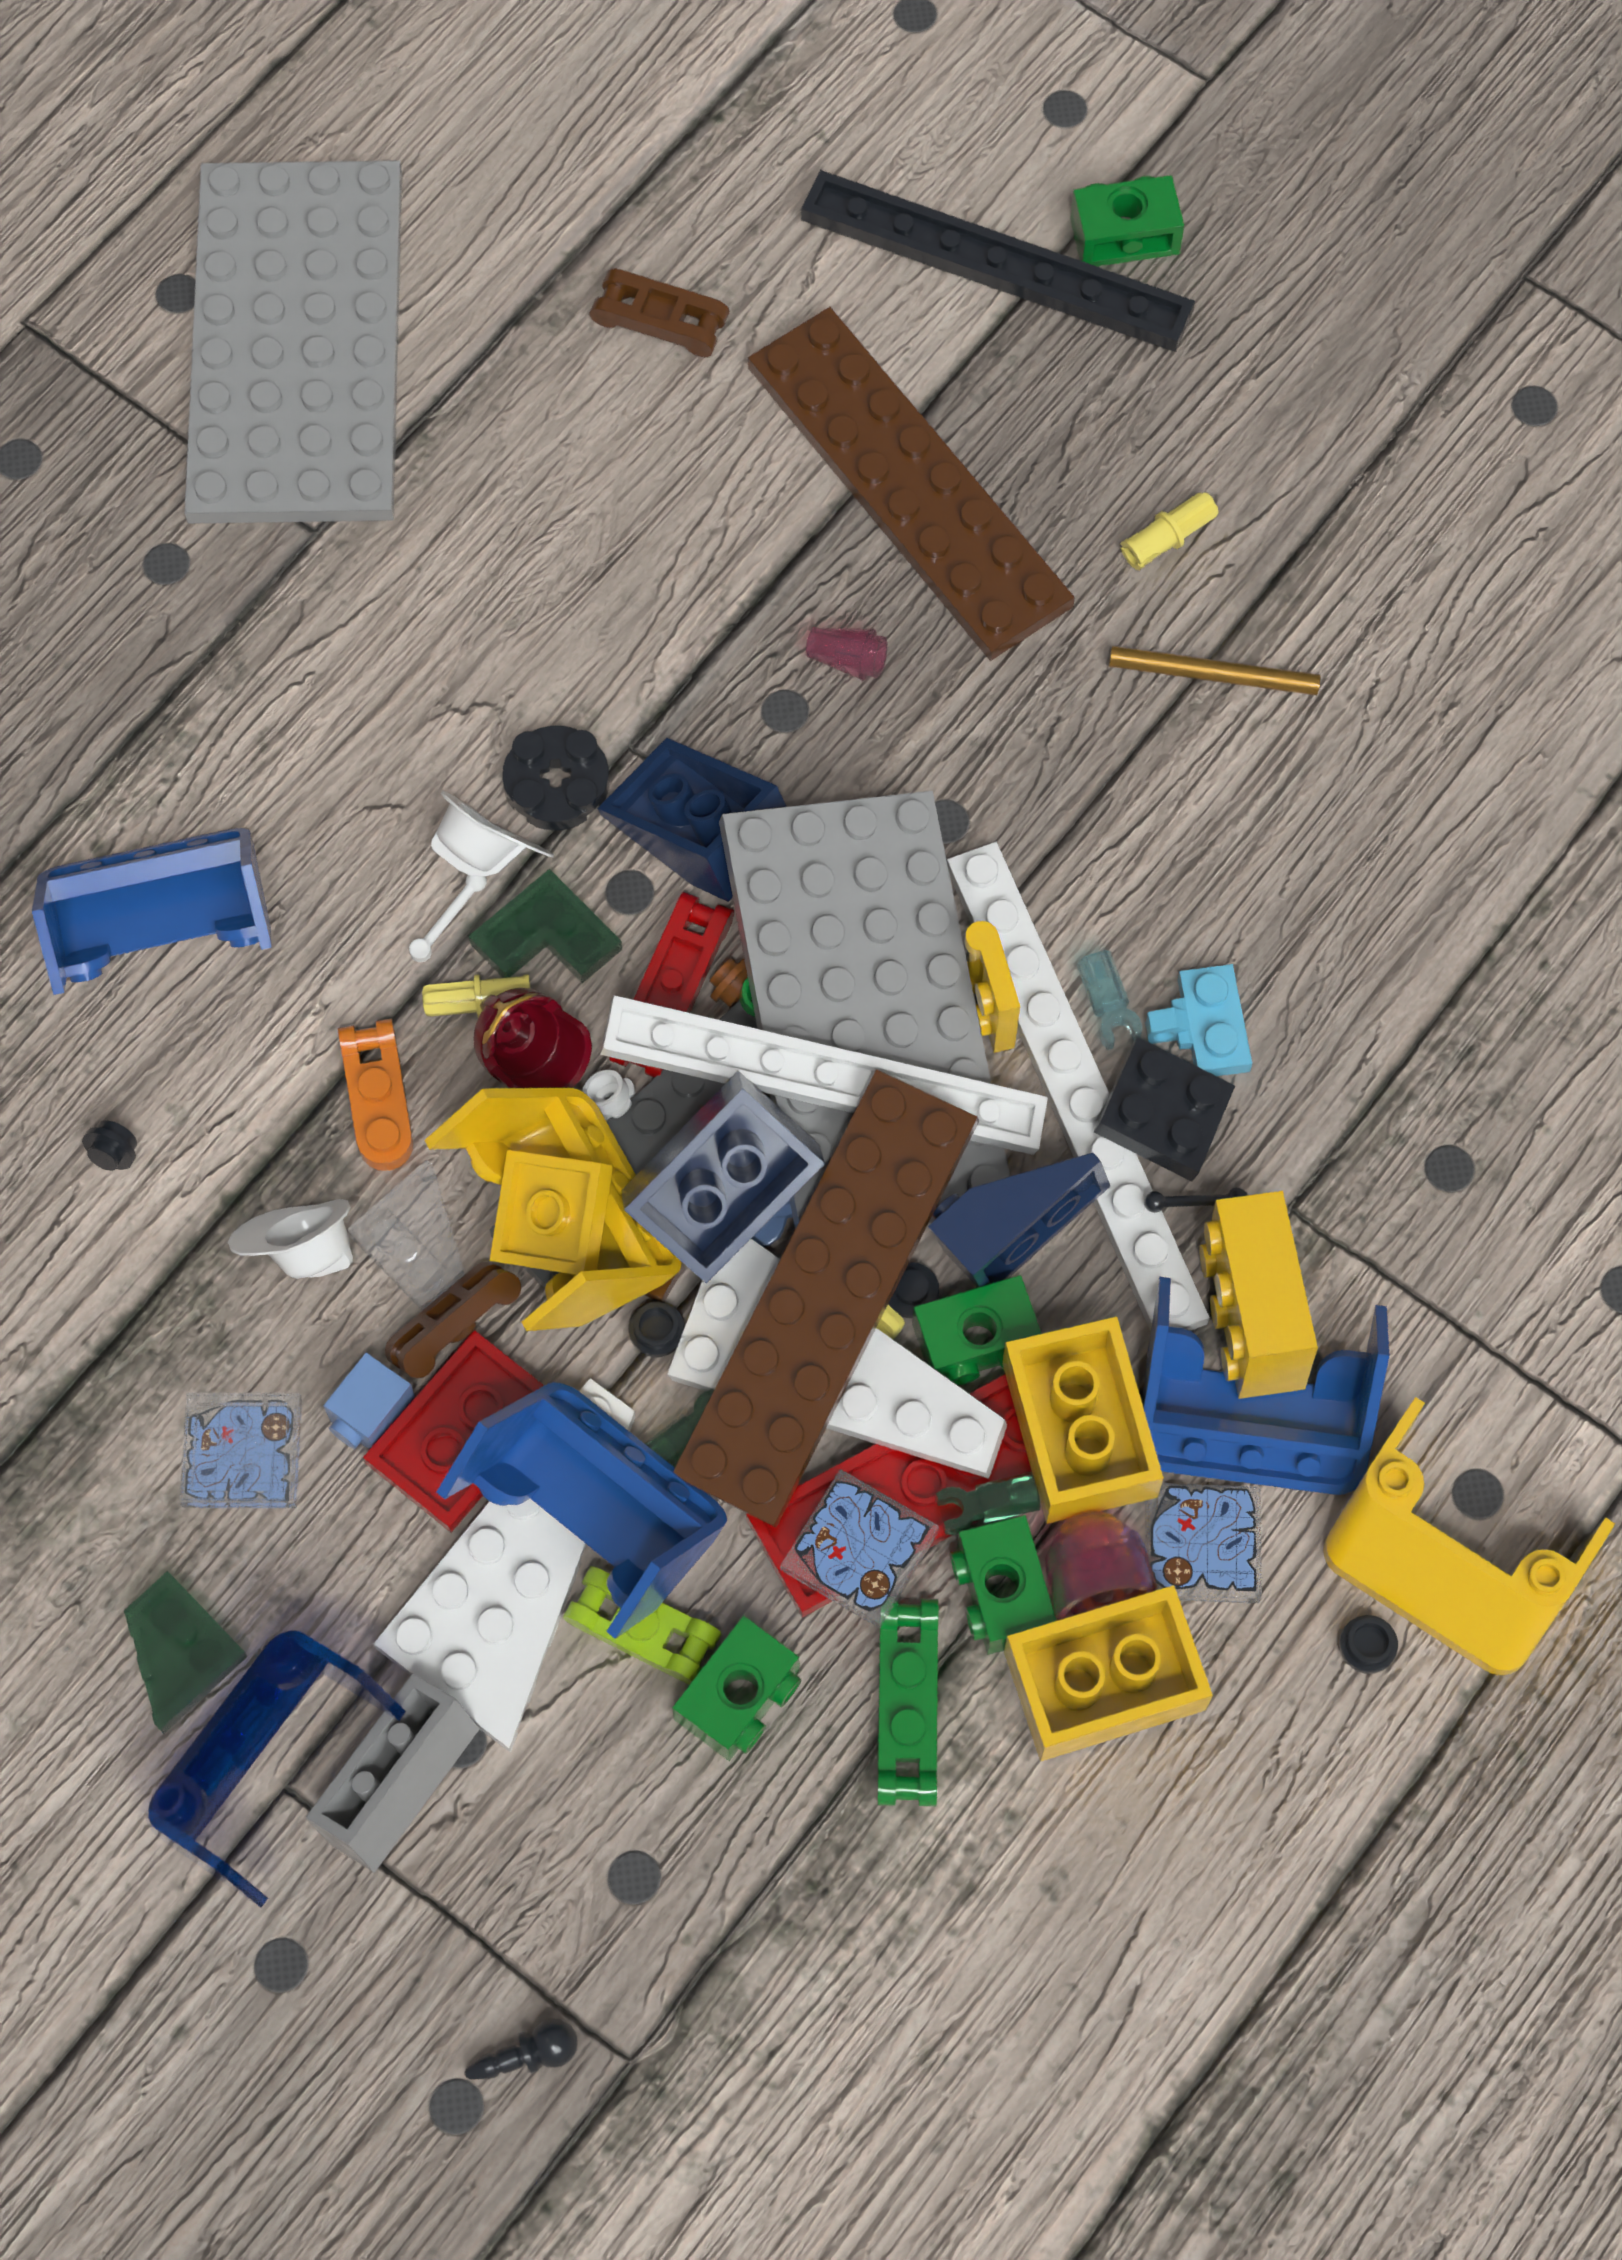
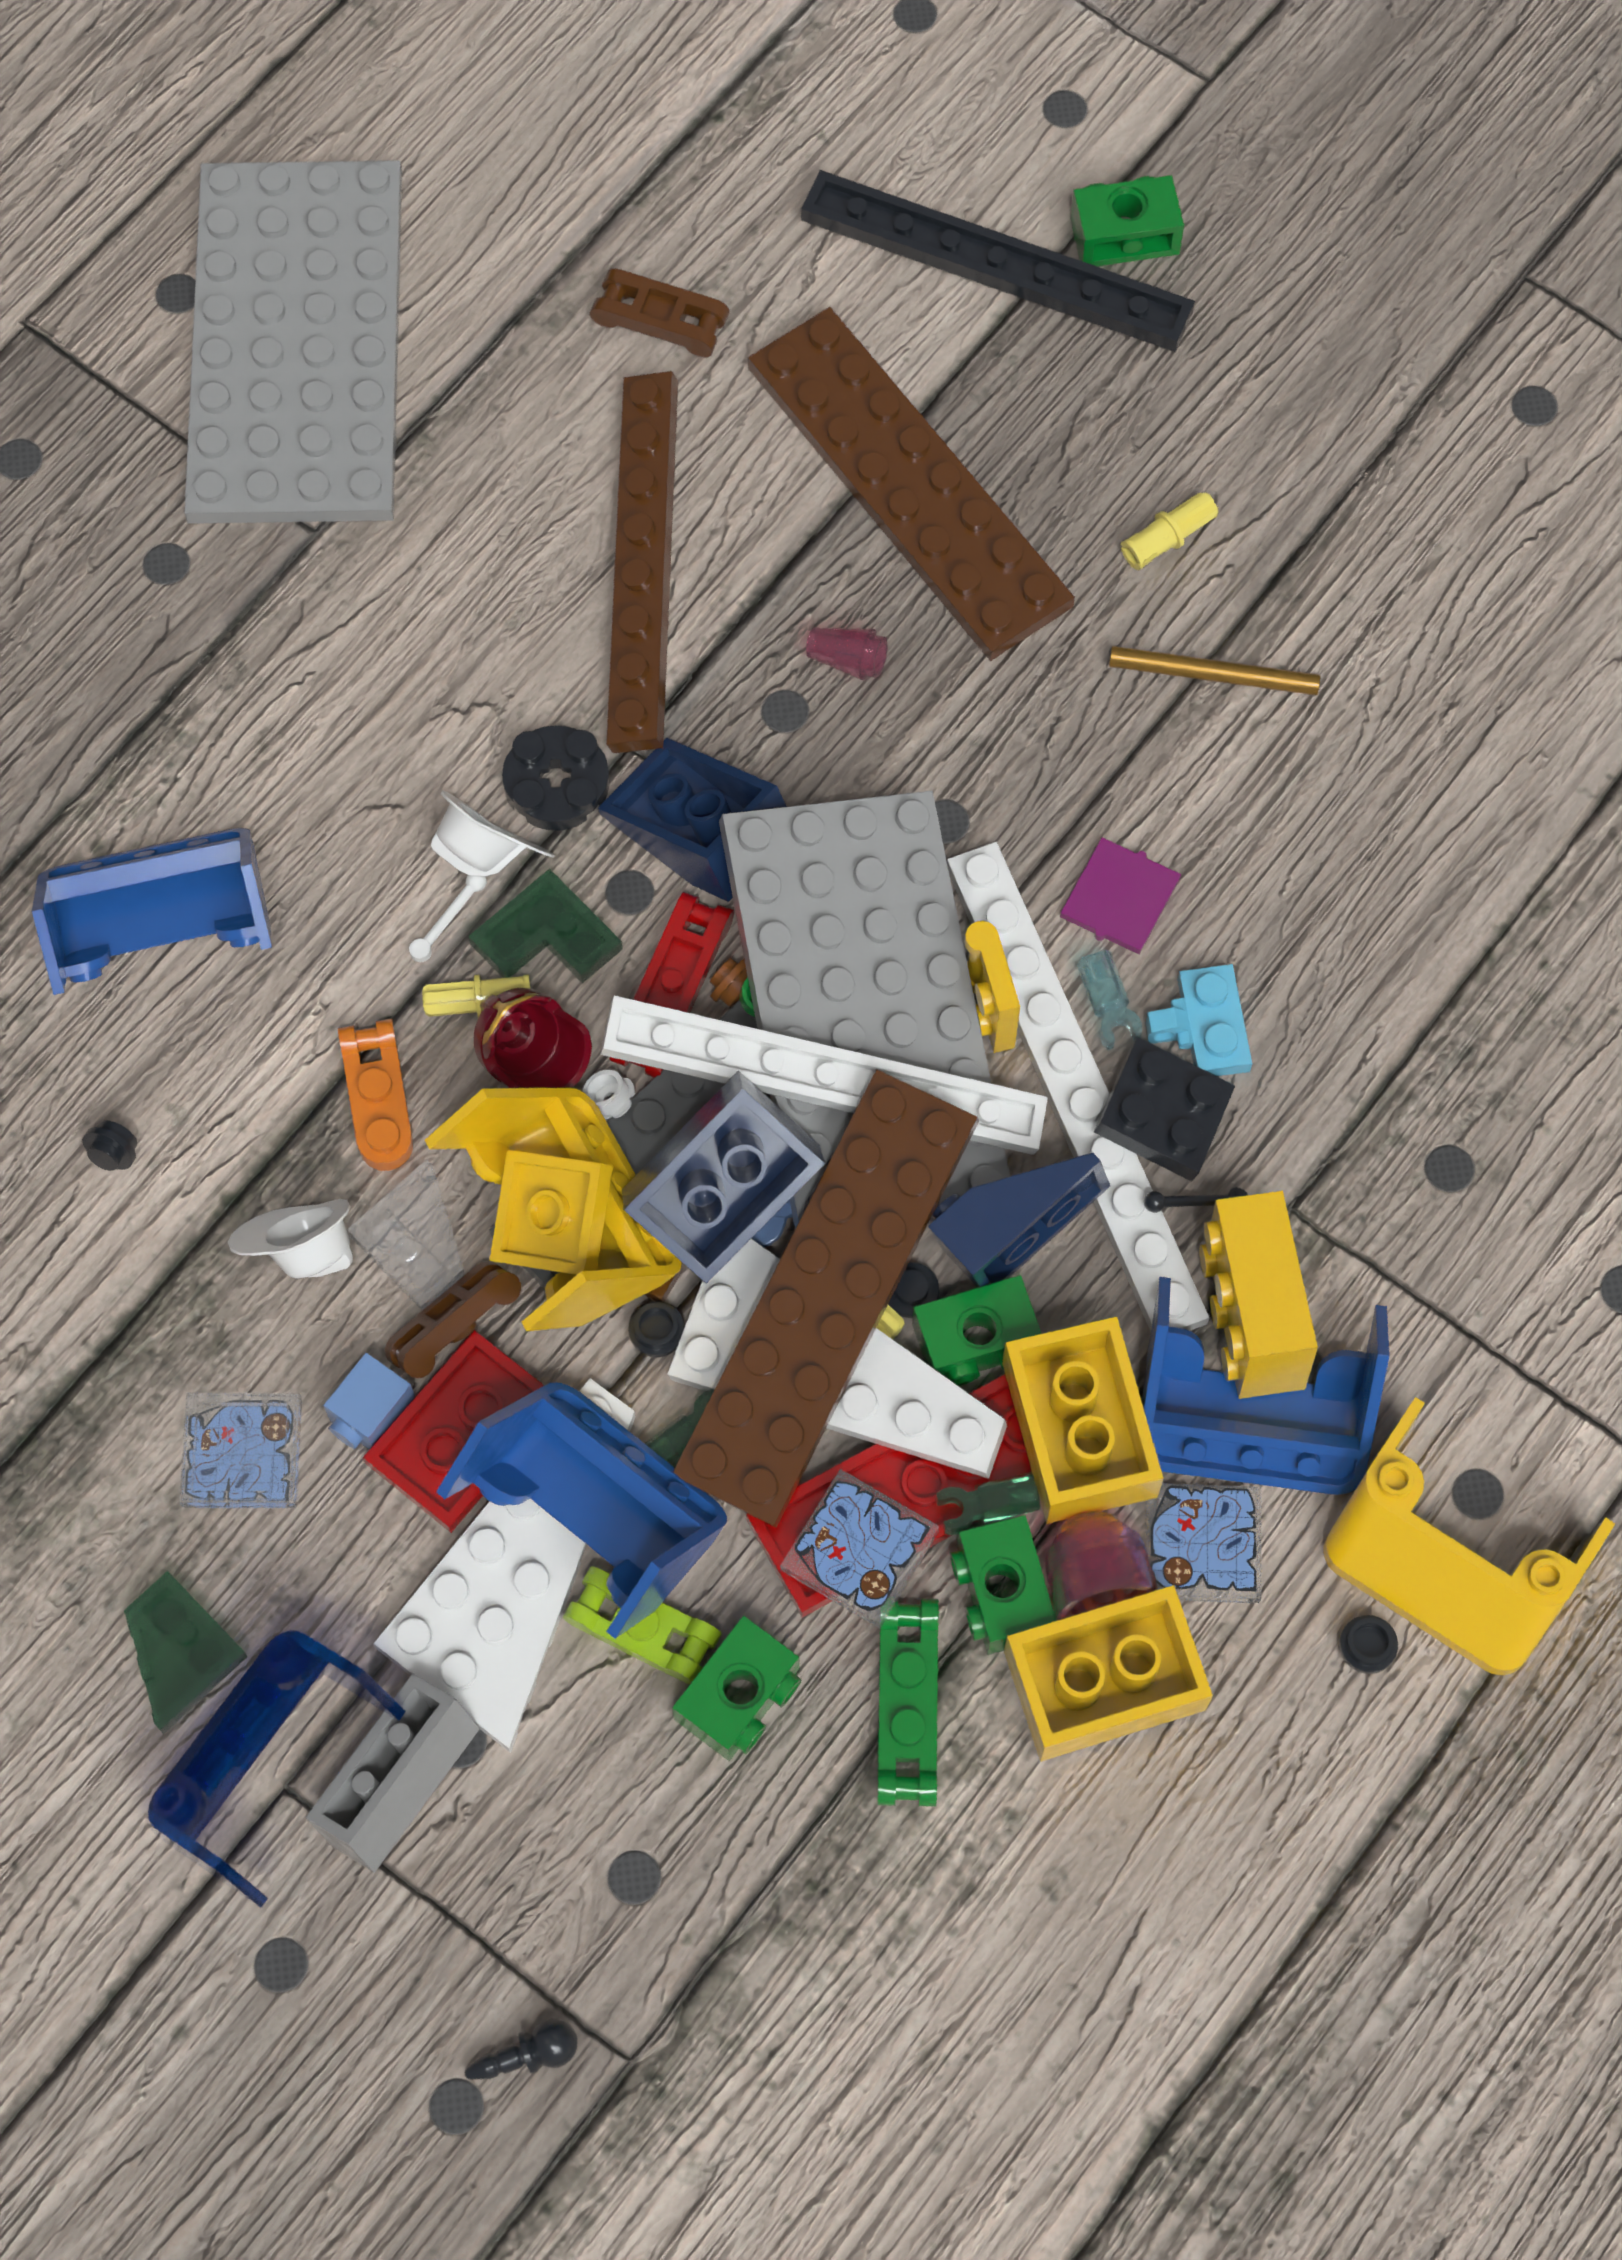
none -> reddish brown plate [606,371,678,753]
none -> magenta piece [1060,837,1181,955]

